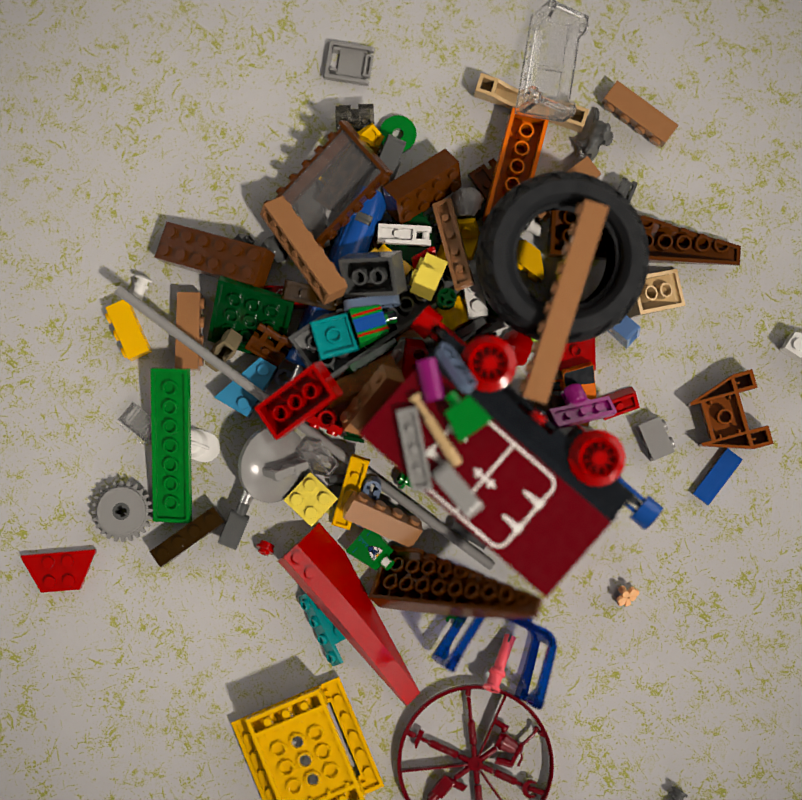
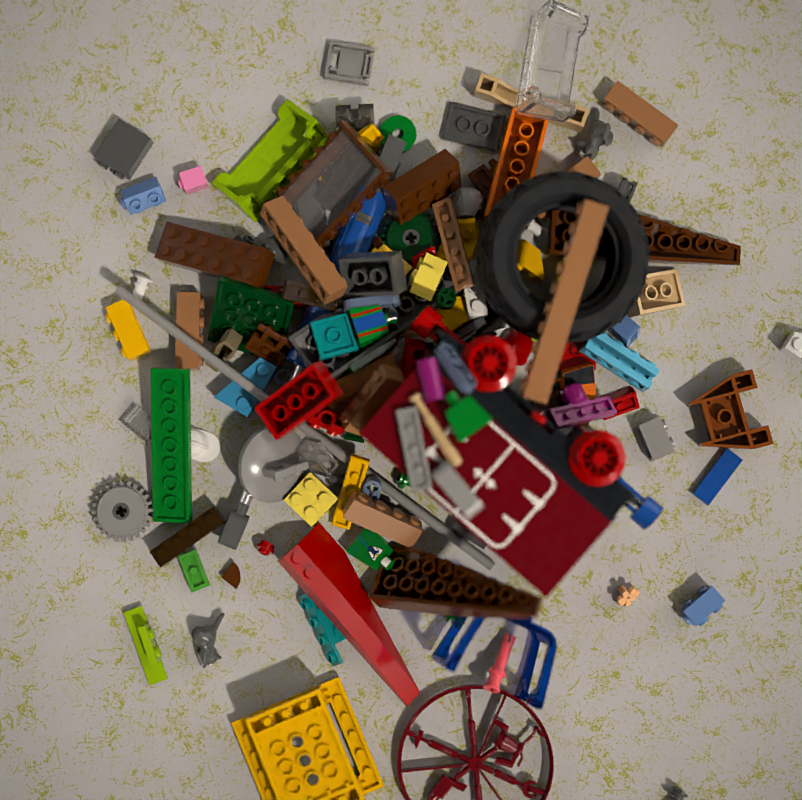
red wing [21,549,97,593] -> none
white plate [377,223,432,247] -> none
none -> dark grey brick [94,119,154,181]
none -> medium blue brick [120,177,166,215]
none -> lime bracket [124,606,168,685]
none -> bright pink brick [178,166,209,195]
none -> bright green plate [178,549,210,593]
none -> dark grey animal [191,613,225,668]
none -> lime windscreen [211,99,329,223]
none -> reddish brown tile [221,562,241,589]
none -> dark grey tile [442,102,505,153]
none -> medium azure brick [579,332,660,392]
none -> medium blue brick [680,585,725,626]

